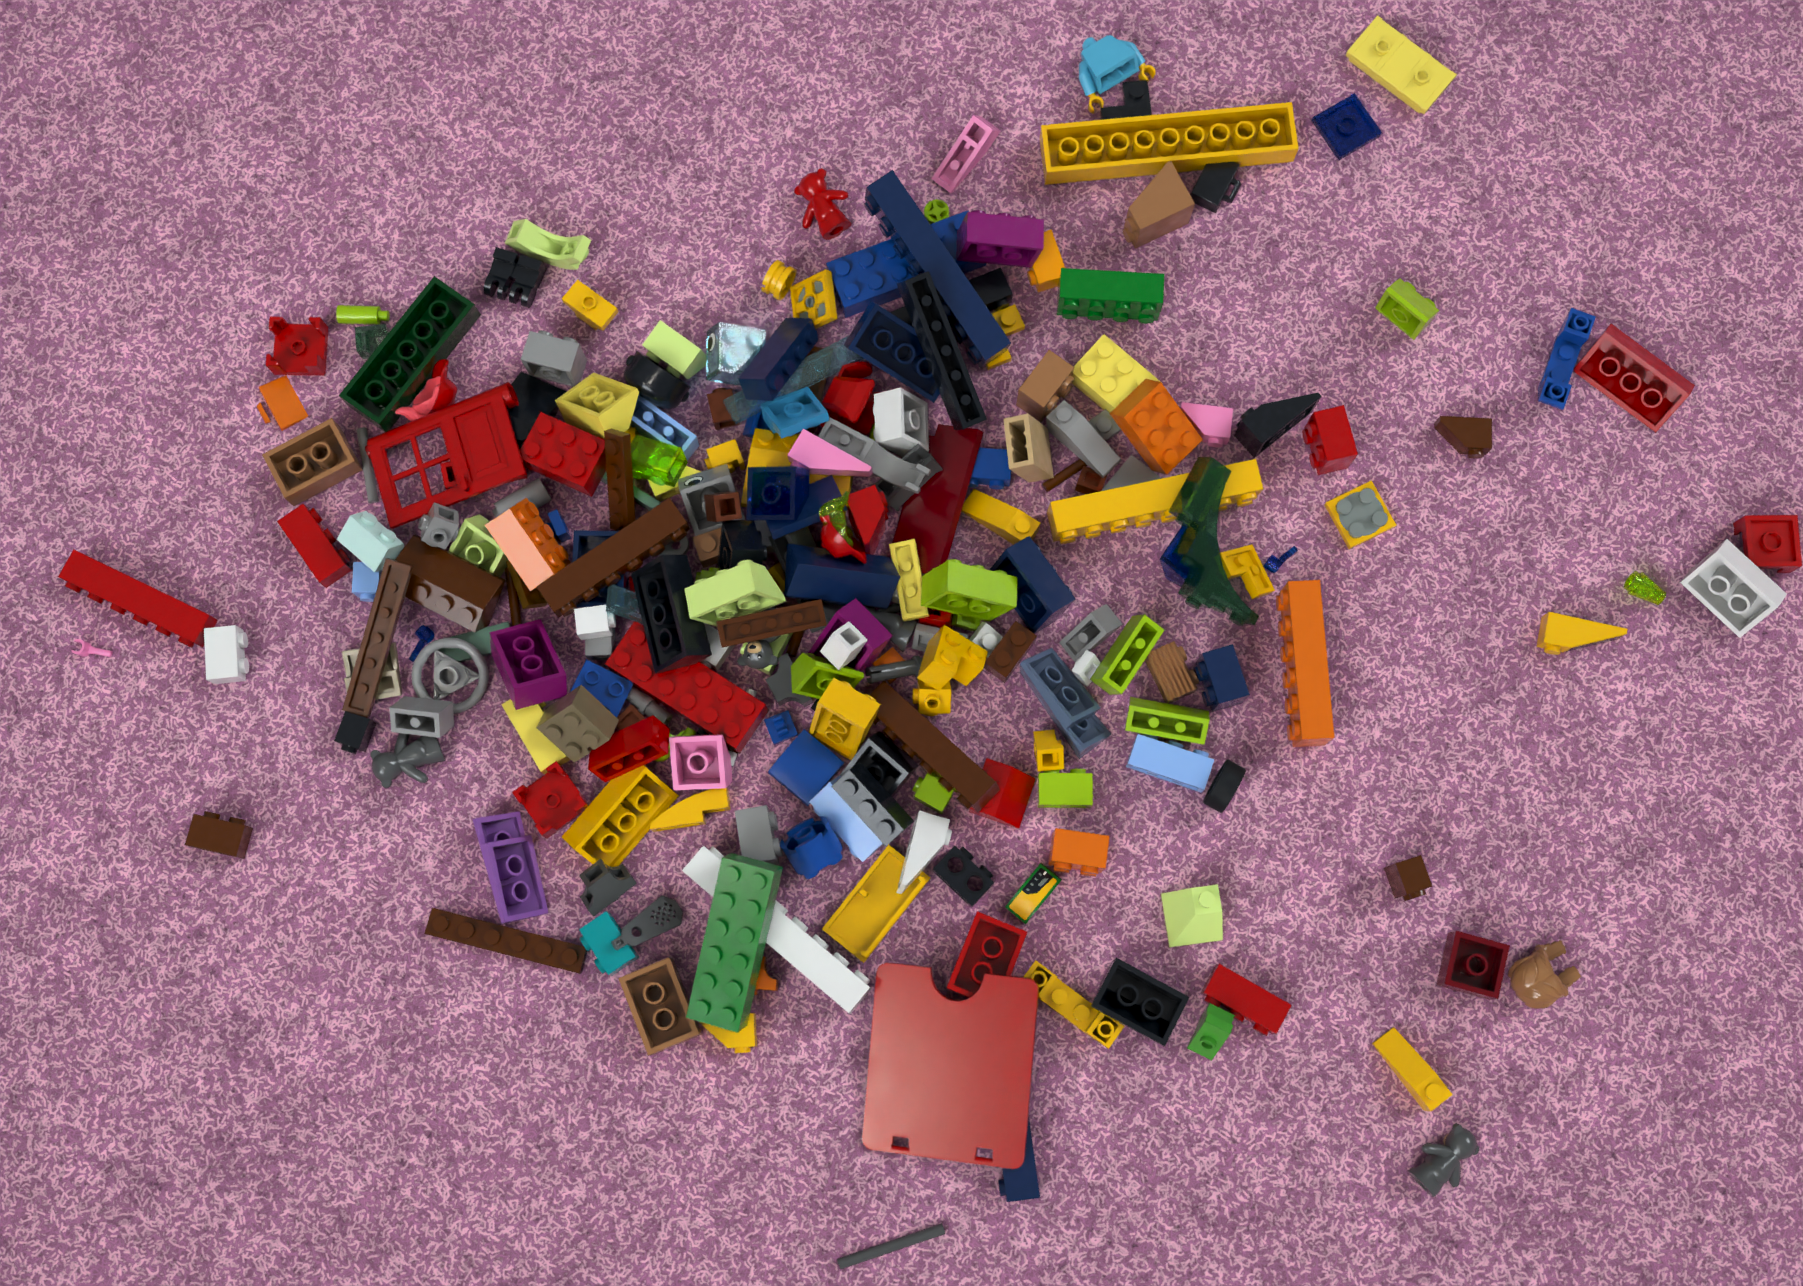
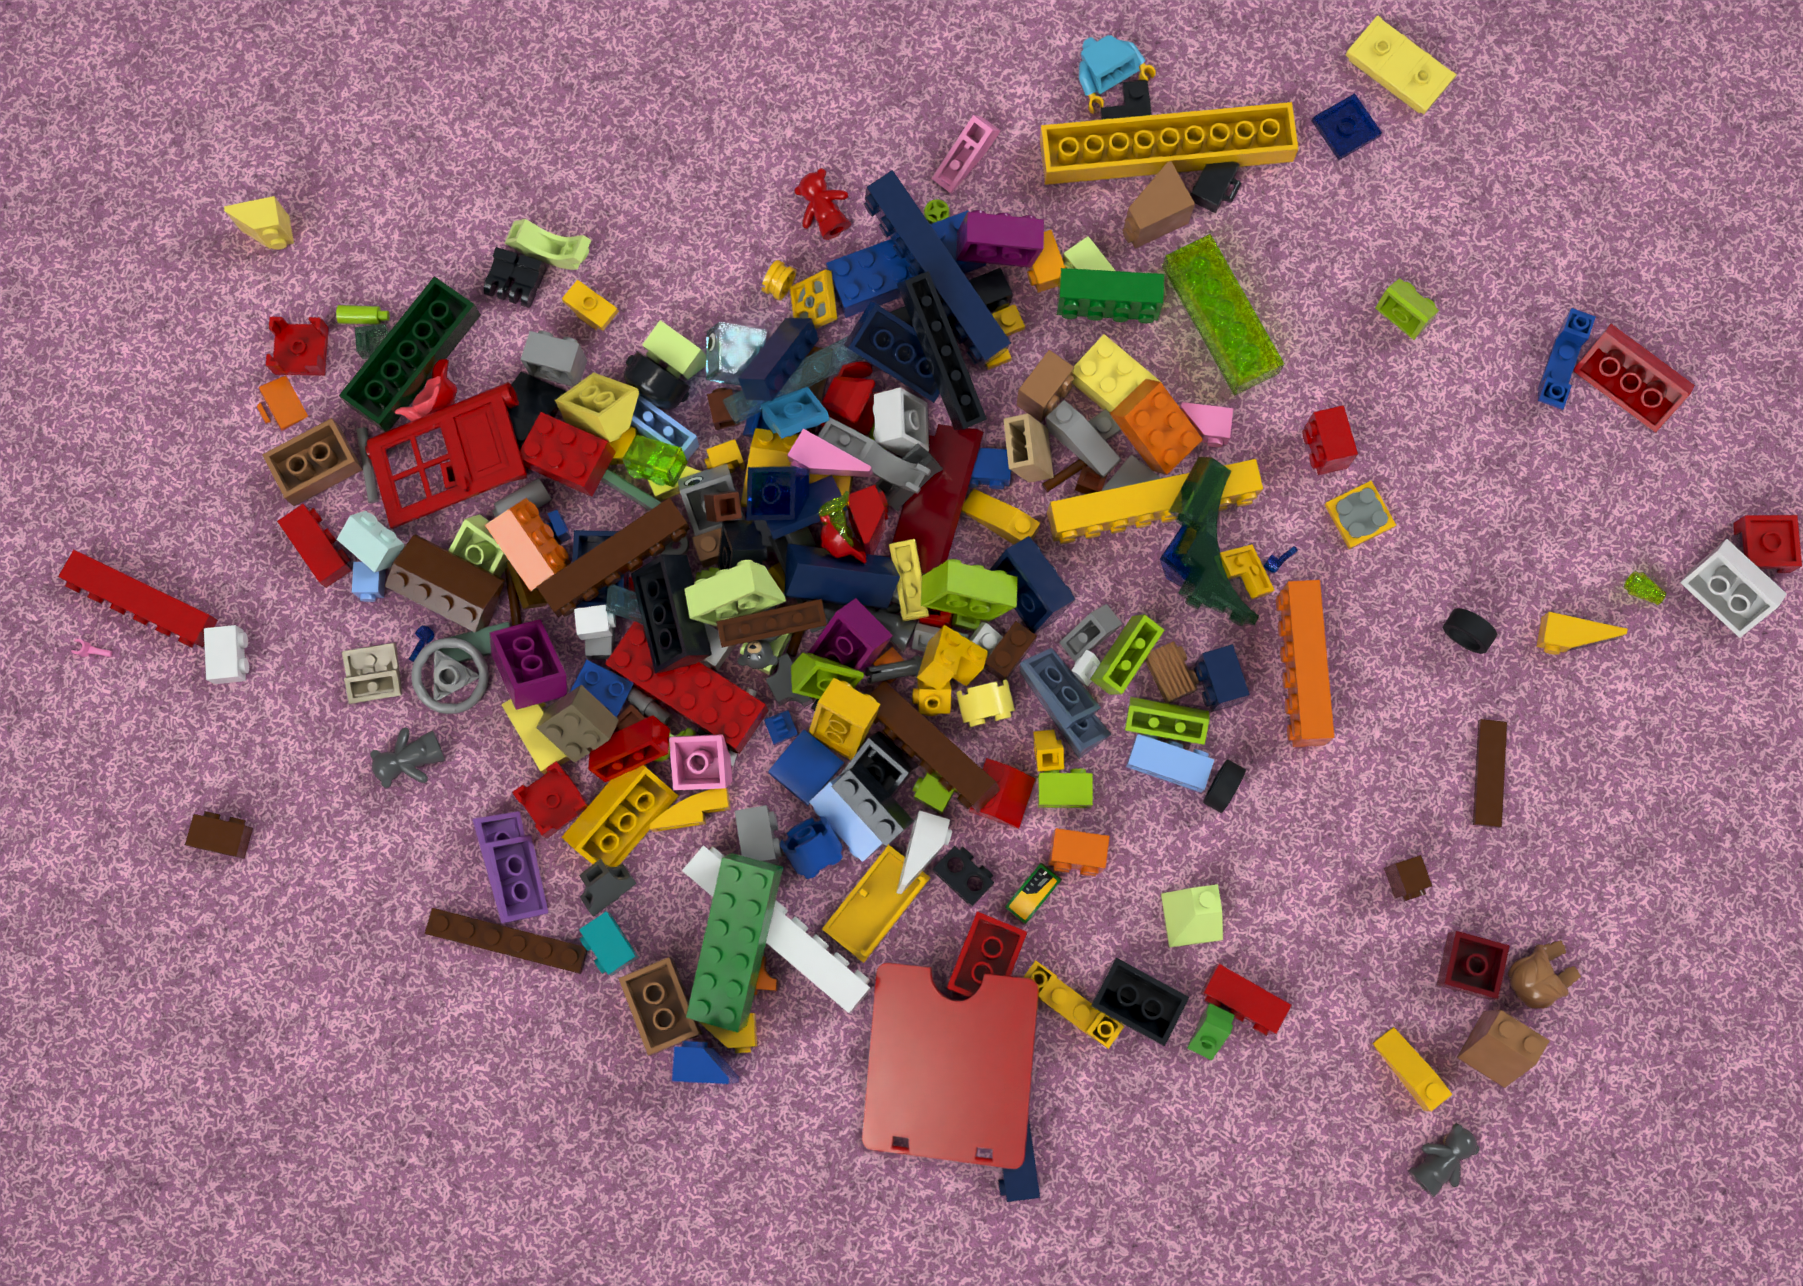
black brick [334,711,376,754] -> none
reddish brown plate [342,558,414,718] -> none
light grey brick [390,696,454,738] -> none
light grey brick [418,502,459,550] -> none
reddish brown plate [604,428,635,531] -> none
dark grey piece [611,895,683,951] -> none
white brick [820,621,868,670] -> none
dark grey bar [837,1223,946,1270] -> none
black slope [1234,393,1322,458] -> none
reddish brown slope [1434,416,1492,459] -> none
none -> light yellow slope [224,196,294,250]
none -> blue slope [672,1041,739,1084]
none -> light yellow brick [956,680,1015,727]
none -> yellowish green slope [1063,236,1115,271]
none -> clear neon green brick [1162,234,1284,396]
none -> black tyre [1443,608,1498,654]
none -> medium nougat slope [1457,1010,1550,1088]
none -> reddish brown tile [1473,719,1507,828]

